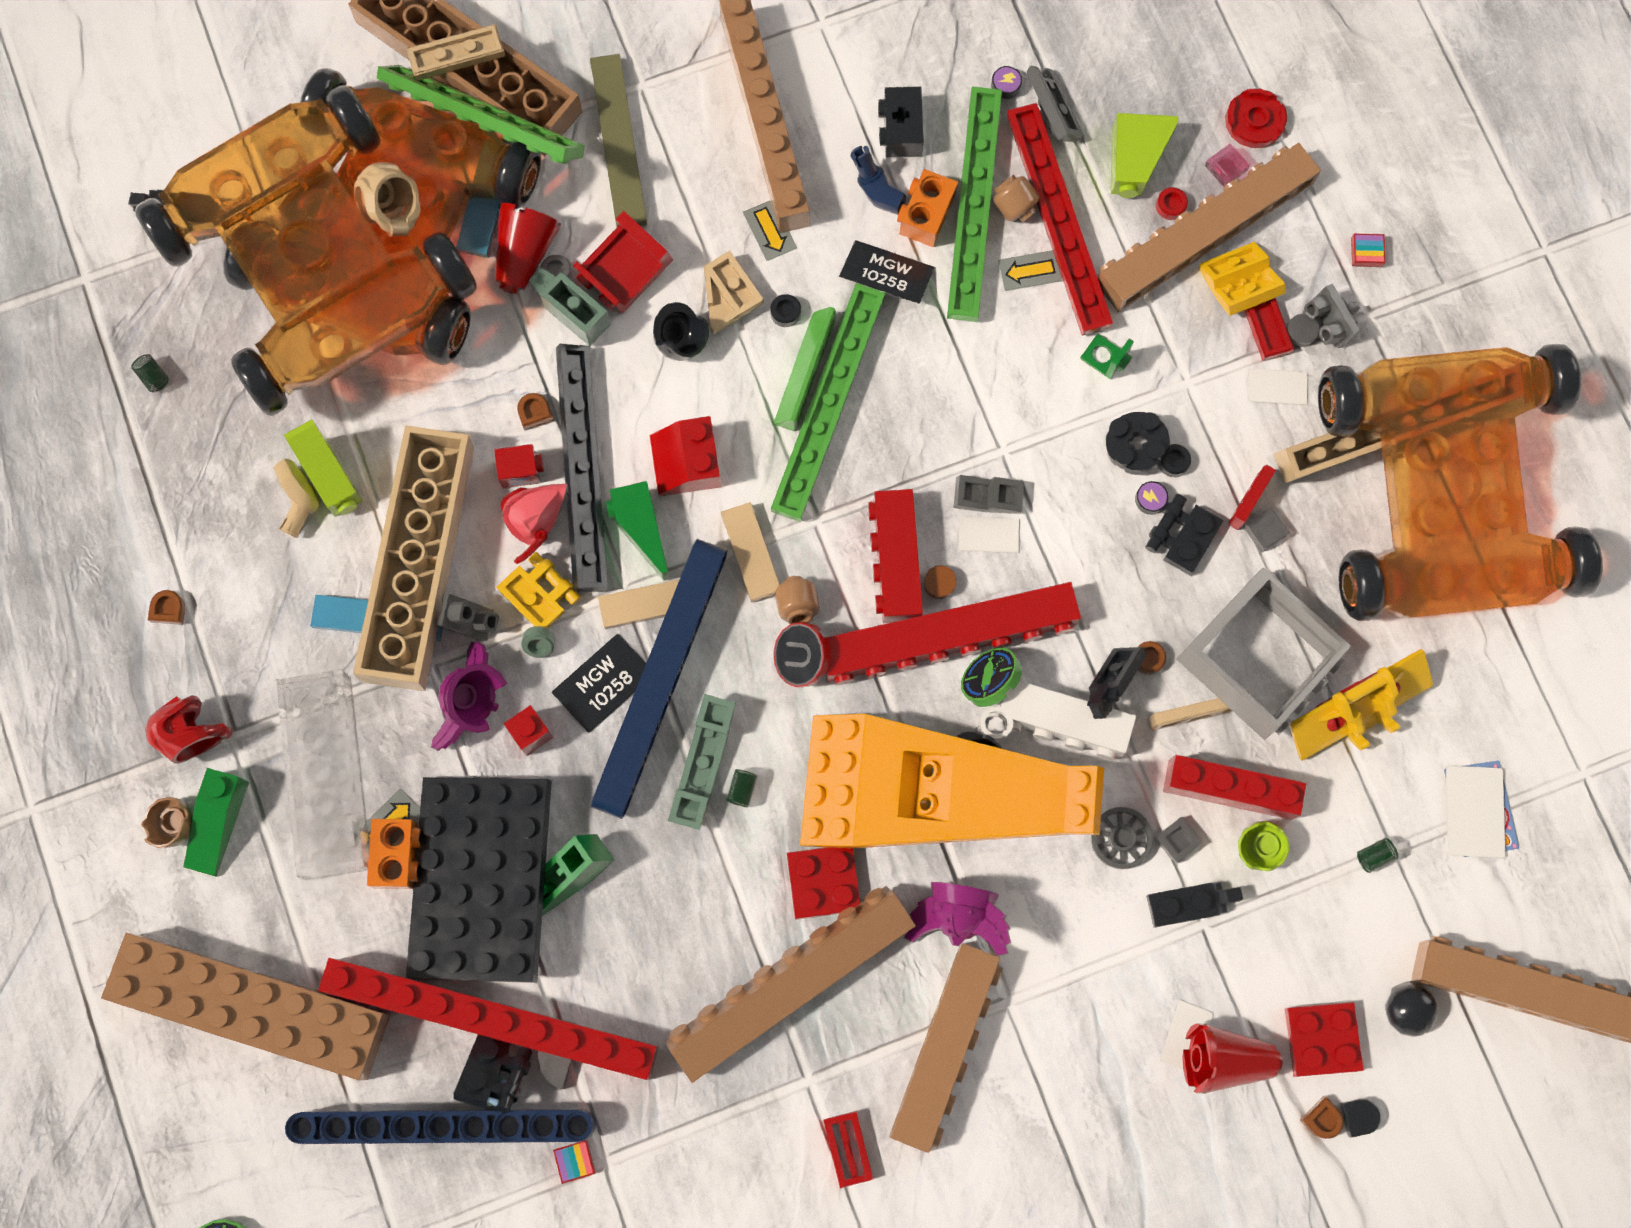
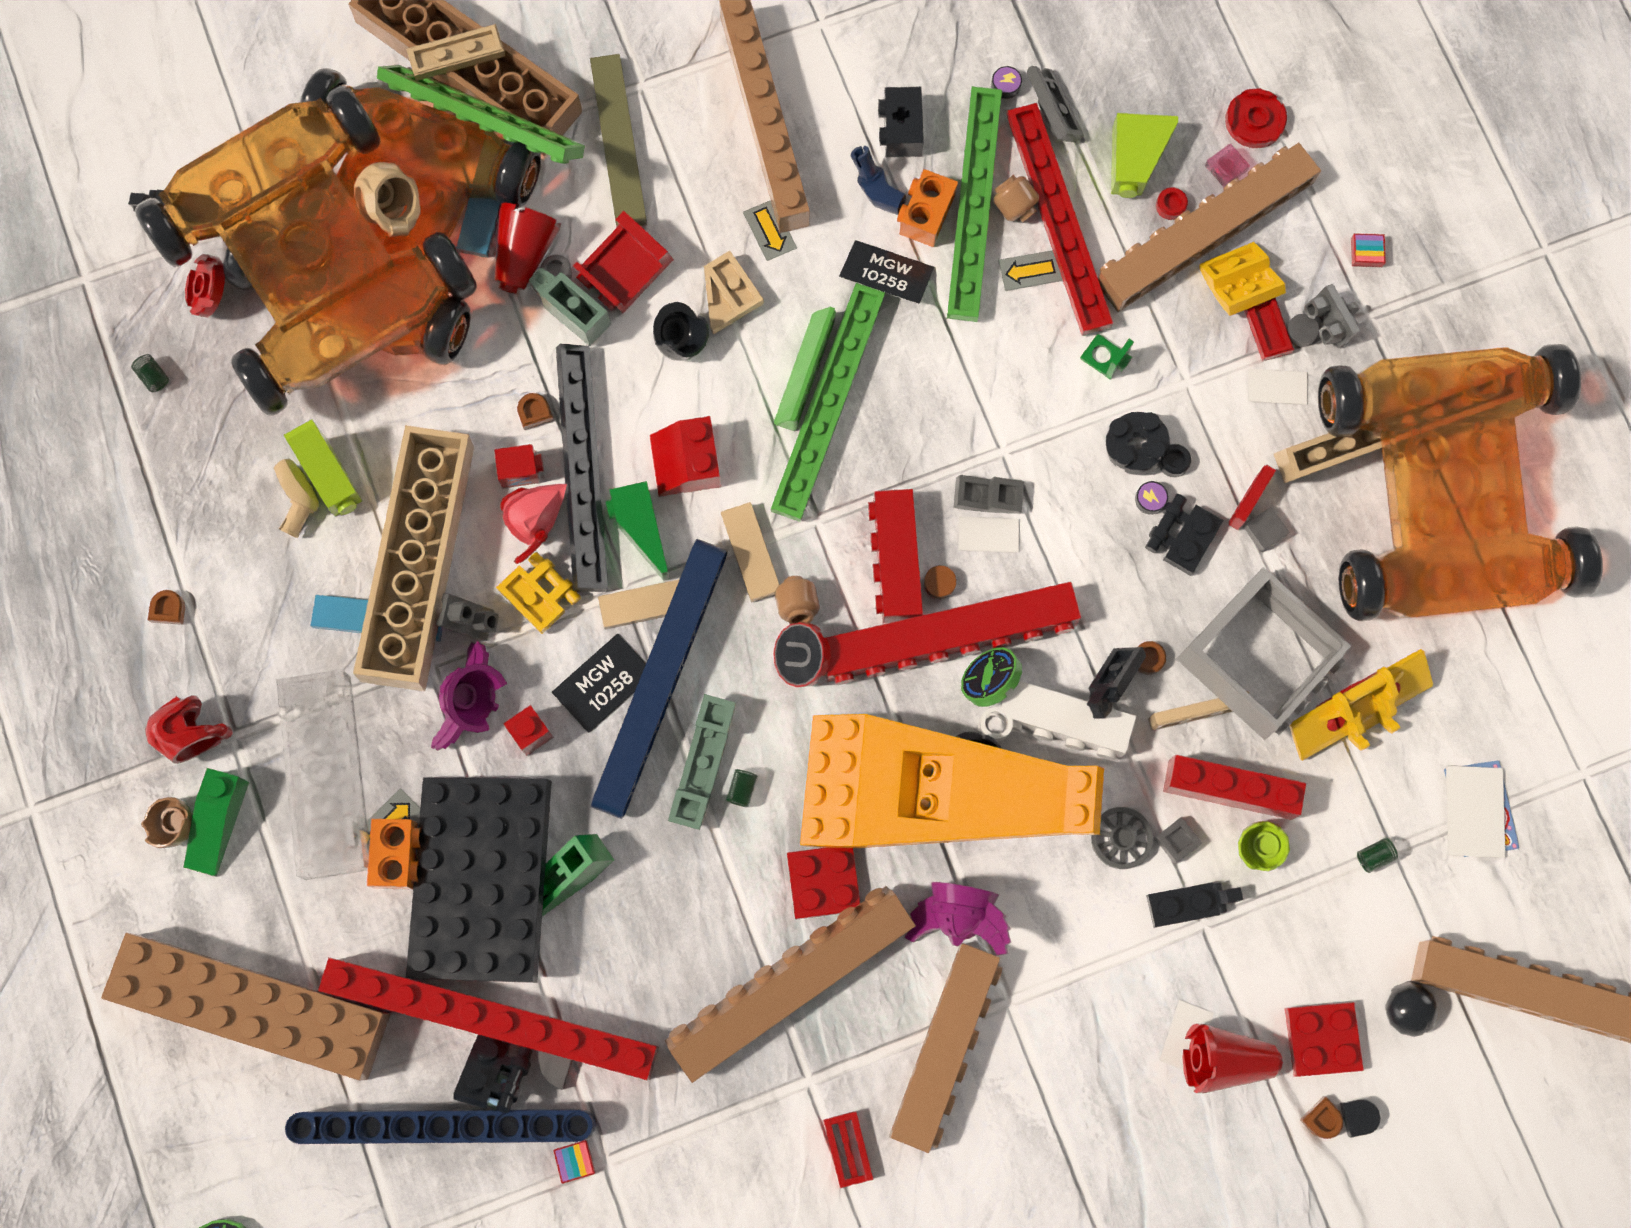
sand green tile [521,626,555,658] -> none
black tile [770,294,801,327] -> none
none -> red tile [185,254,225,318]

